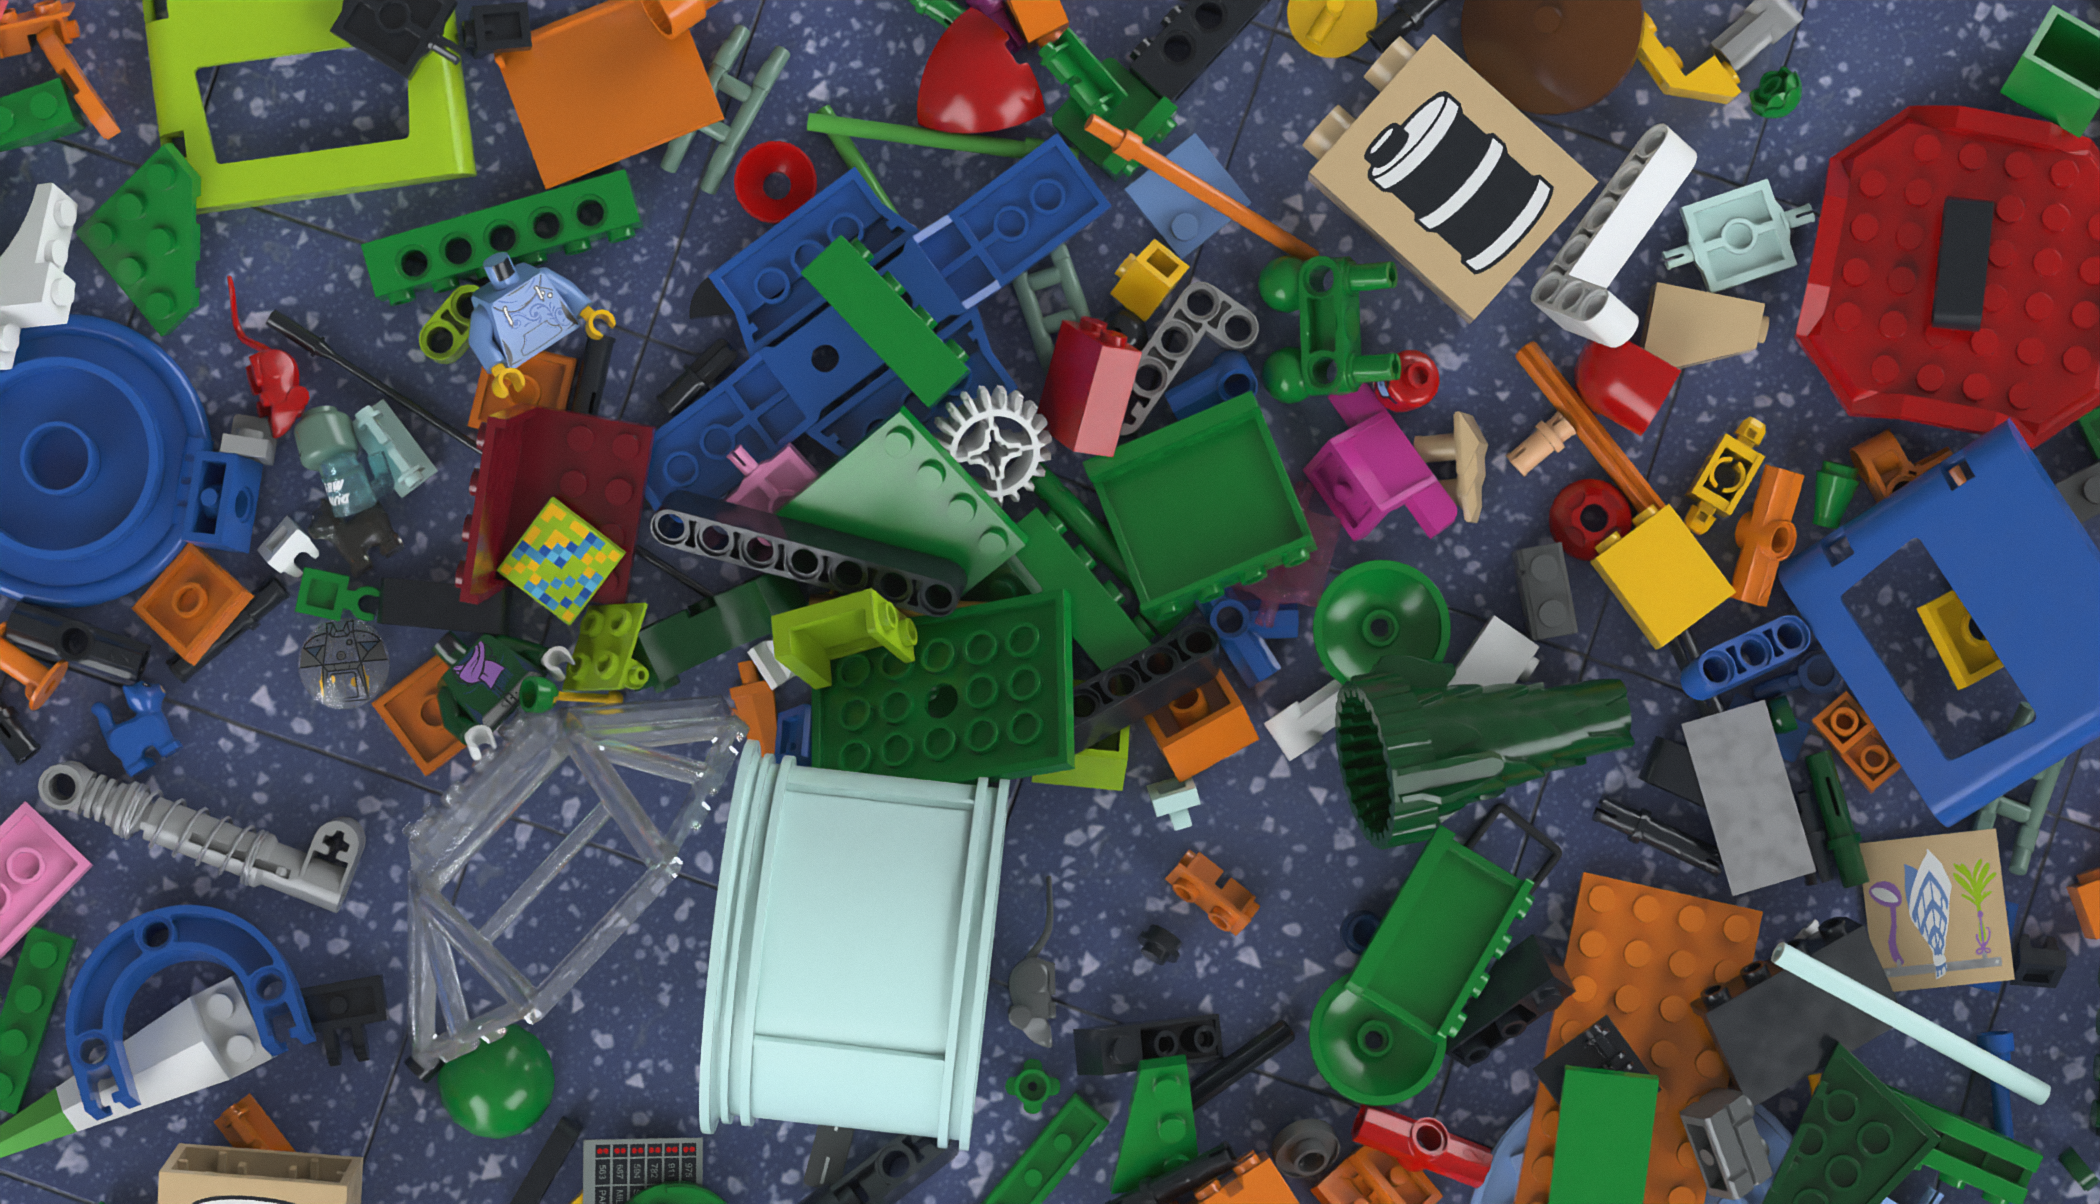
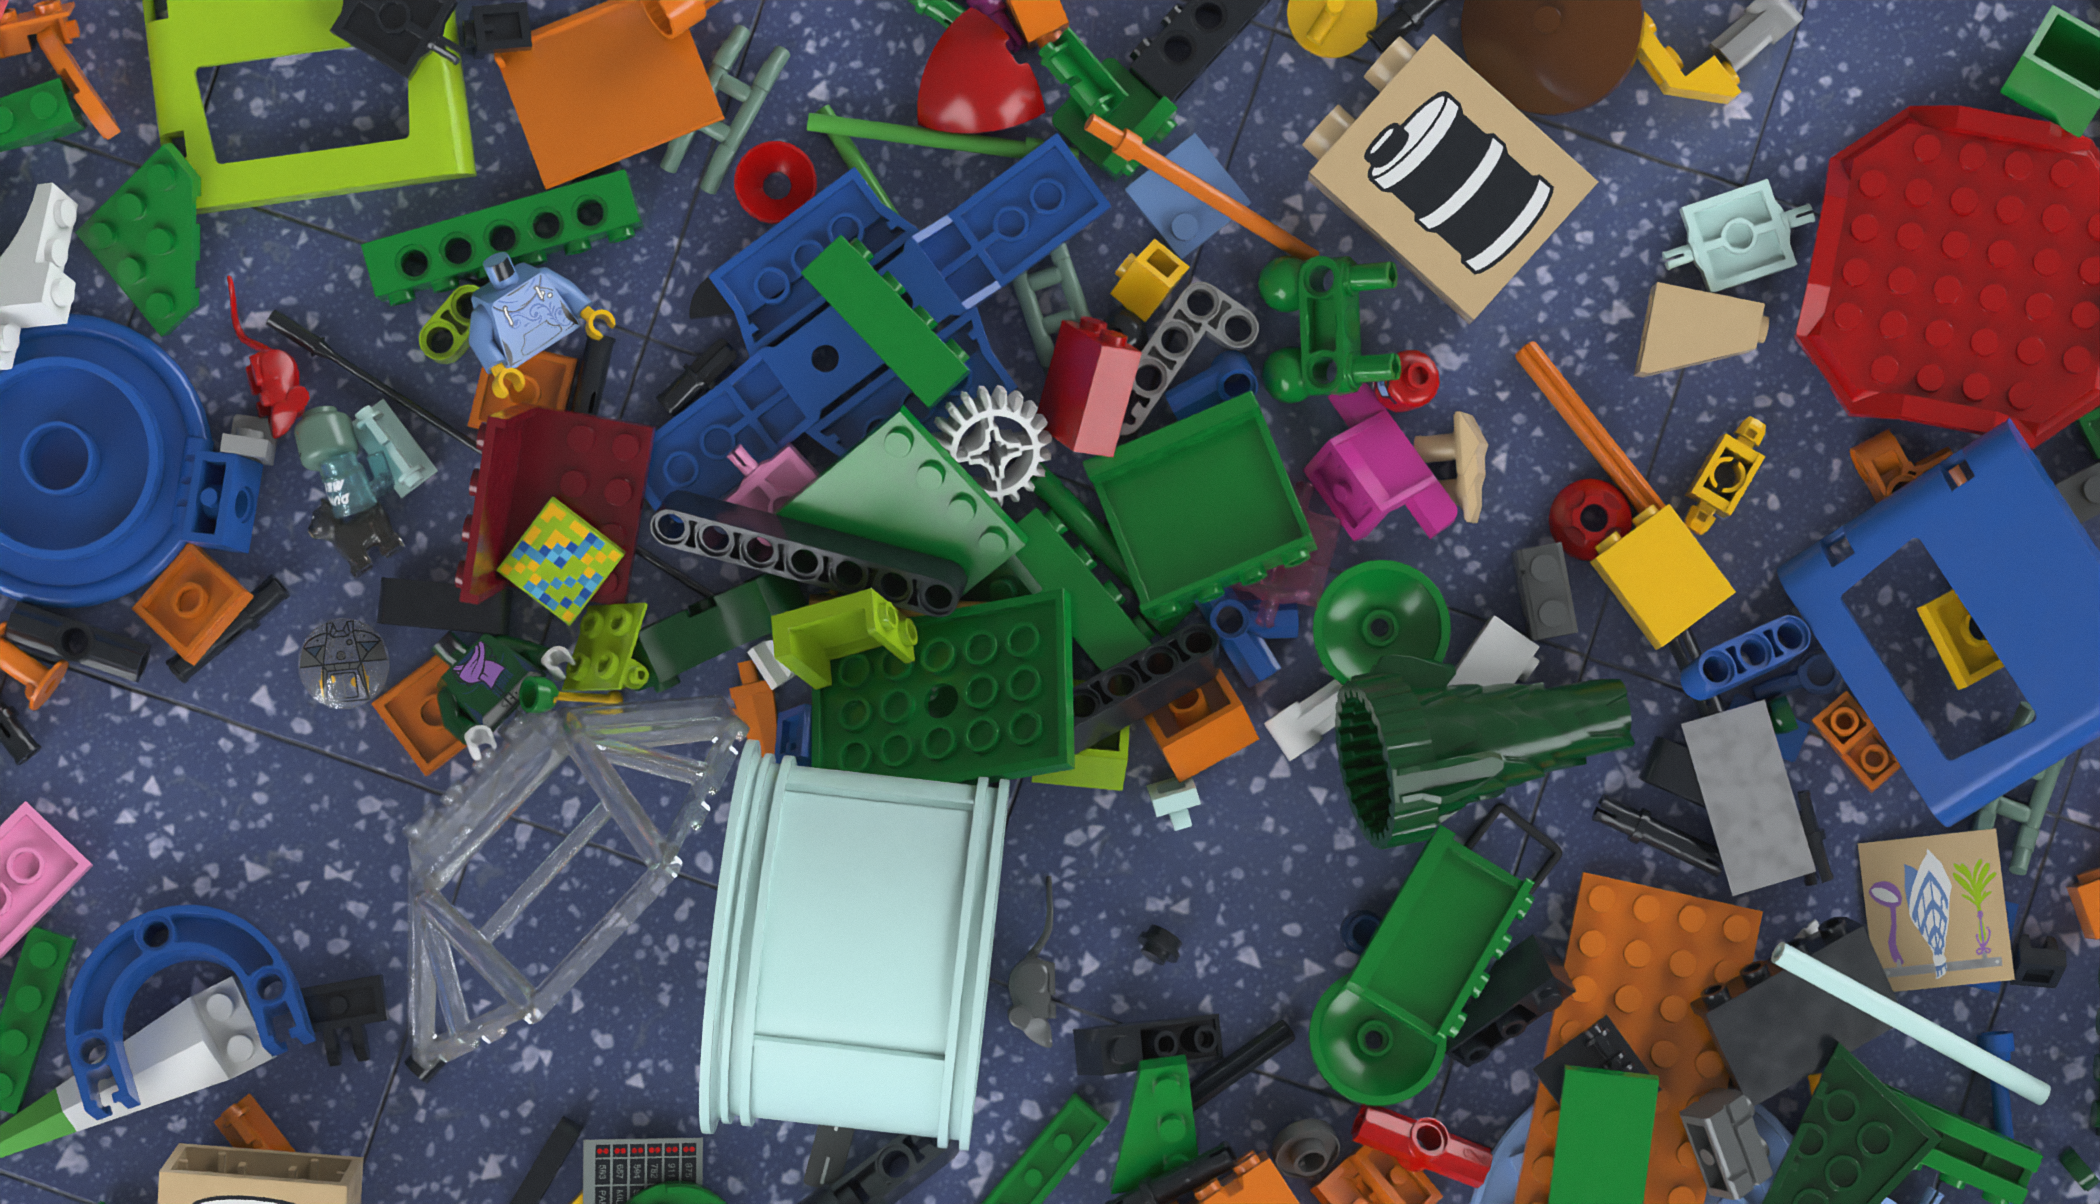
light grey piece [38,760,366,913] -> none
blue animal [91,681,184,777] -> none
white tile [257,516,319,577] -> none
green plate [295,566,380,621] -> none
green cylinder [437,1021,555,1139] -> none
green plate [1005,1059,1060,1114] -> none
orange hinge [1165,849,1261,936] -> none
light nougat pin [1505,411,1576,477] -> none
white beam [1531,123,1697,348] -> none
red brick [1574,339,1682,436] -> none
orange piece [1730,464,1805,607] -> none
green plate [1749,66,1802,119] -> none
dark green pin [1805,749,1870,888] -> none
green cone [1812,460,1861,529] -> none
black beam [1931,196,1994,332] -> none

